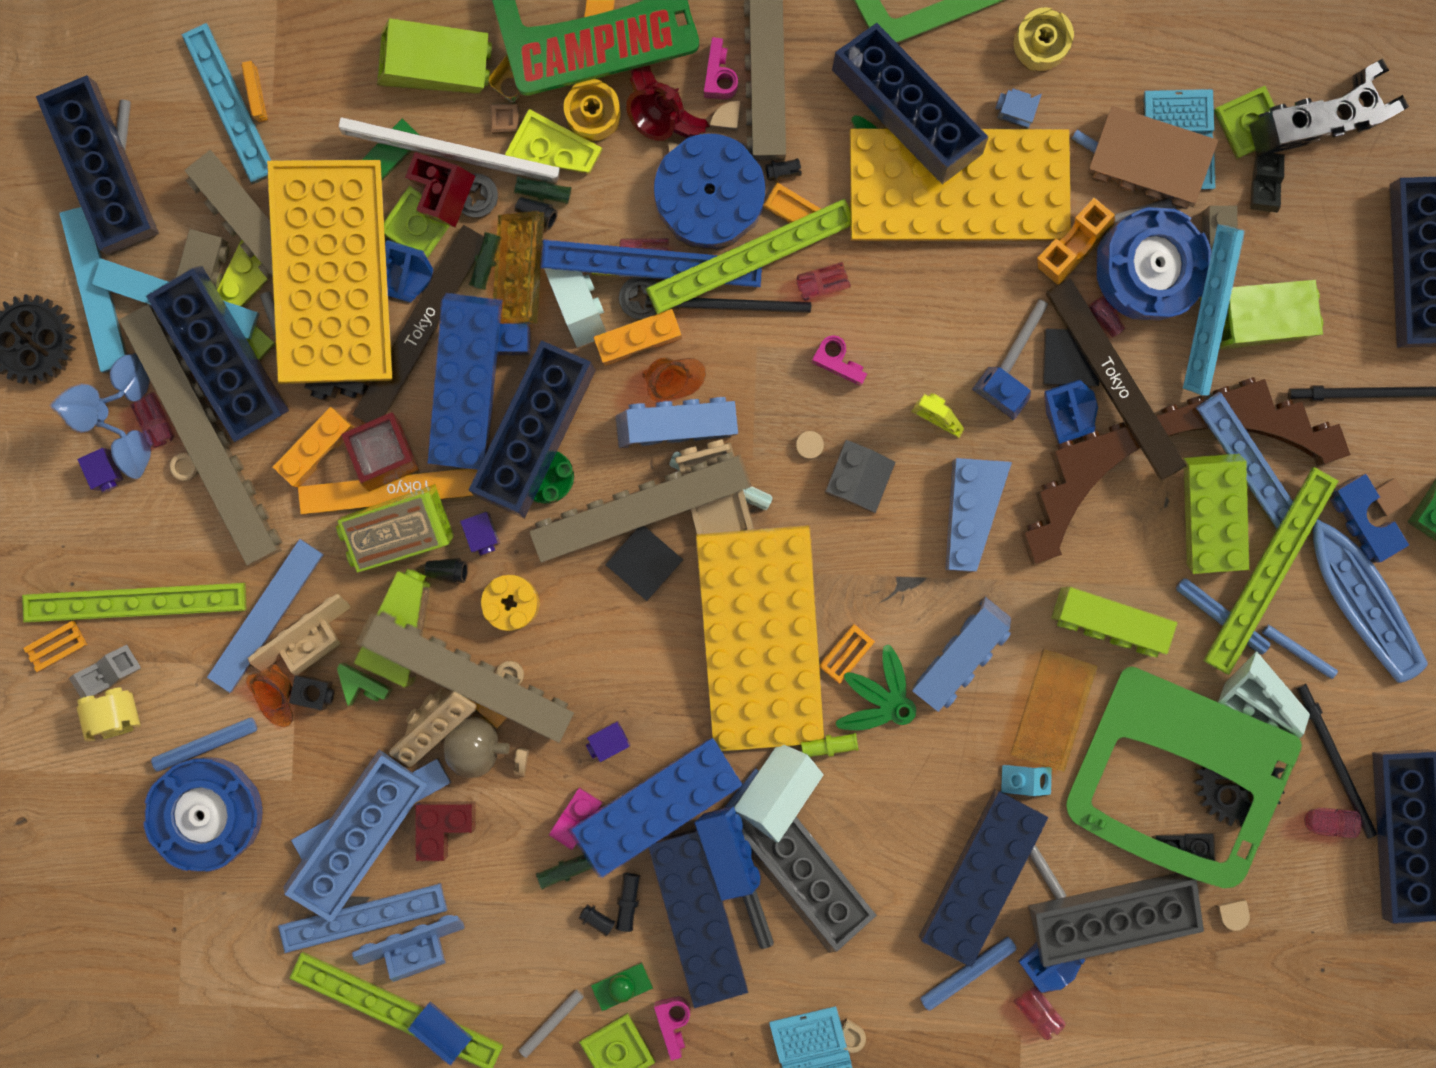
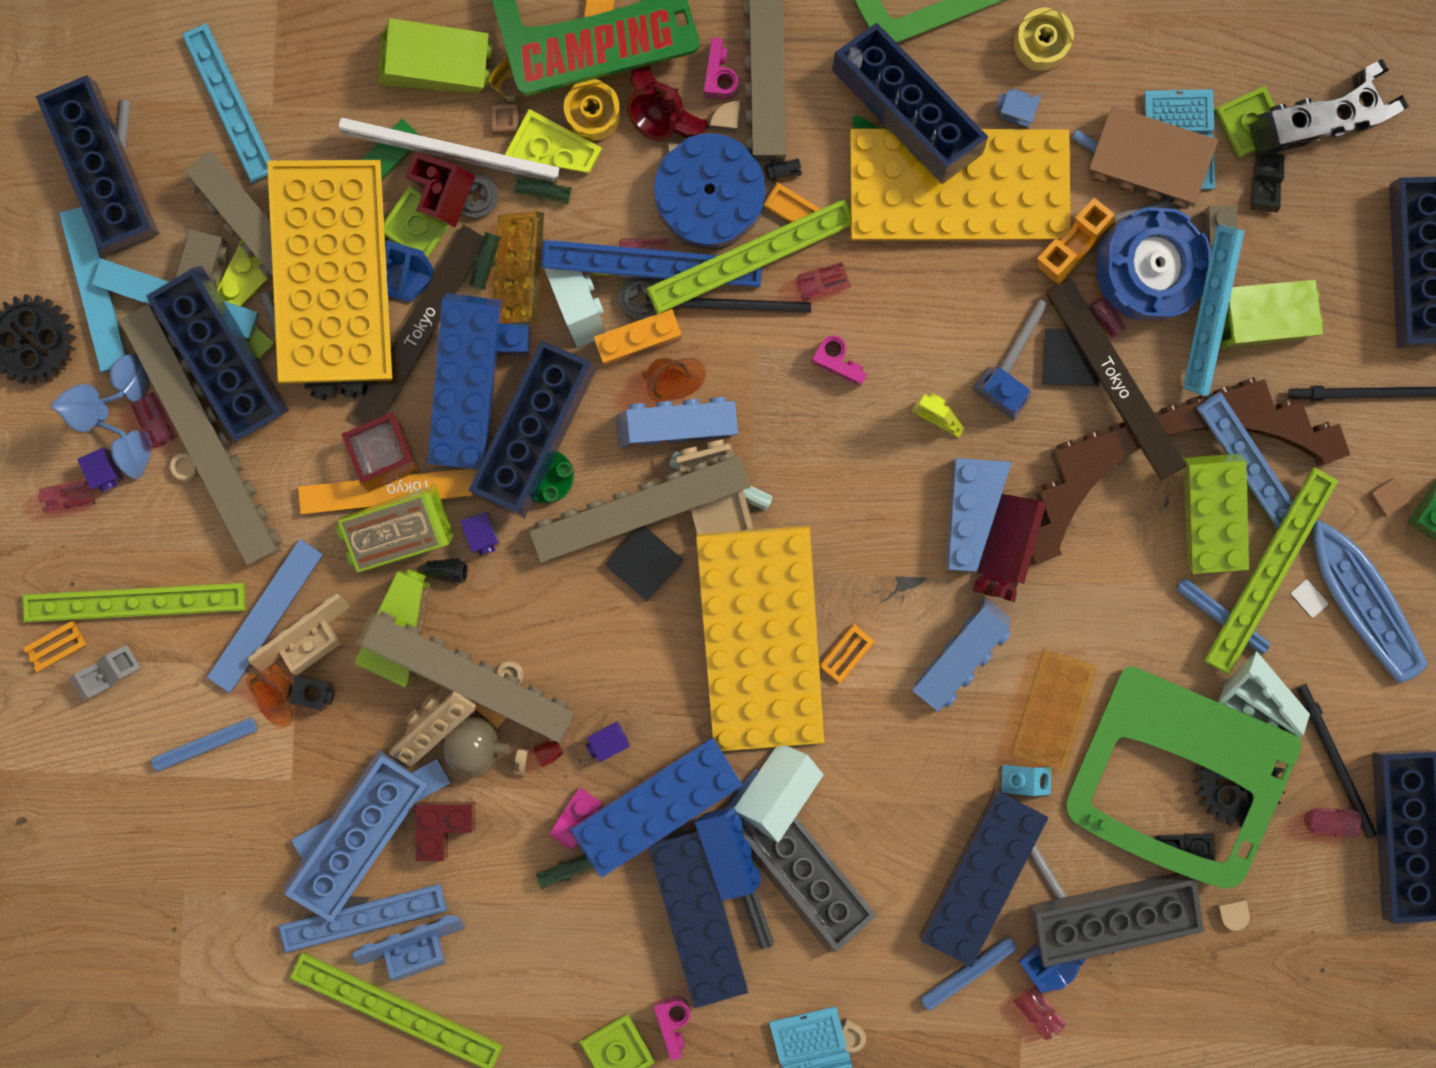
light yellow brick [76,688,141,741] -> none
blue piece [143,757,262,872] -> none
light orange tile [241,61,268,122] -> none
light orange arch [273,407,355,488] -> none
bright green slope [337,663,393,706] -> none
blue panel [408,1002,473,1066] -> none
yellow brick [481,575,540,631] -> none
black cone [515,197,558,230] -> none
light grey bar [519,989,584,1058] -> none
black pin [578,904,616,937] -> none
green tile [591,962,653,1011] -> none
black pin [615,873,640,932] -> none
tan tile [796,431,824,459] -> none
lime pin [801,733,859,757] -> none
dark grey slope [824,440,896,513] -> none
green plant [836,645,916,731] -> none
blue slope [1044,380,1098,444] -> none
lime brick [1051,587,1178,658] -> none
medium blue piece [1262,624,1338,679] -> none
blue arch [1331,474,1409,563] -> none
none -> clear pink arm [39,479,96,515]
none -> clear red hose [533,741,563,767]
none -> dark red tile [972,494,1046,602]
none -> white sticker [1291,580,1328,618]

